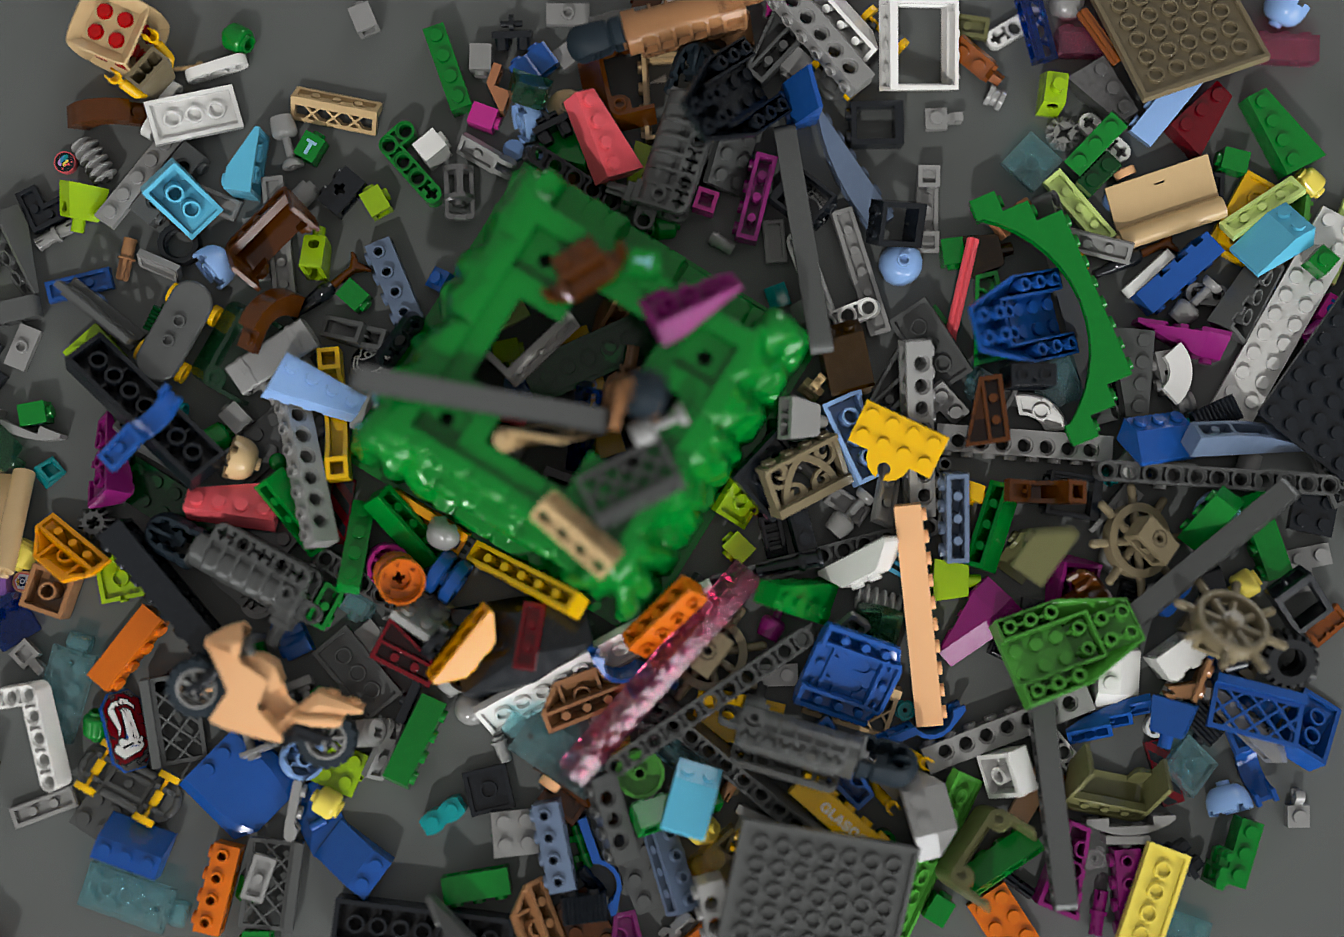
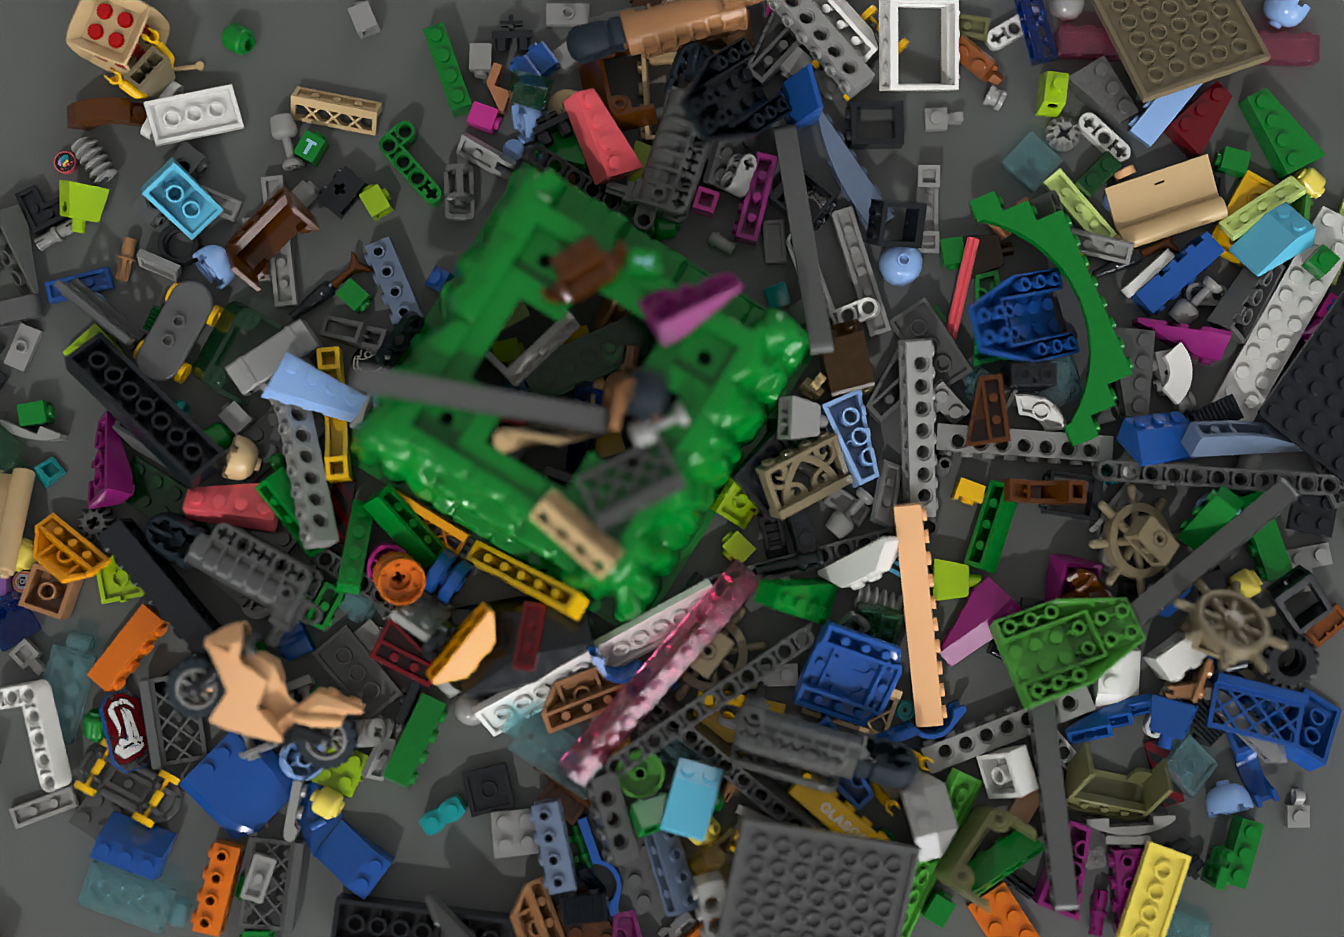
light grey plate [94,140,187,230] -> none
blue piece [97,383,183,472] -> none
white beam [184,53,249,84] -> none
medium azure slope [221,126,270,202] -> none
reddish brown arch [237,288,305,354] -> none
lime torso [299,226,332,281] -> none
white brick [412,128,452,172] -> none
light grey hair [426,516,460,551] -> none
green brick [440,863,513,908] -> none
light grey pin [491,734,513,764] -> none
light nougat tile [538,774,561,794] -> none
orange brick [621,575,708,658] -> none
magenta piece [756,609,786,643] -> none
yellow plate [848,399,949,481] -> none
sand blue brick [937,470,969,564] -> none
olive windscreen [997,526,1080,587] -> none
green brick [1064,110,1129,176] -> none
dark orange axle [1076,7,1121,66] -> none
none -> light grey piece [720,153,757,198]

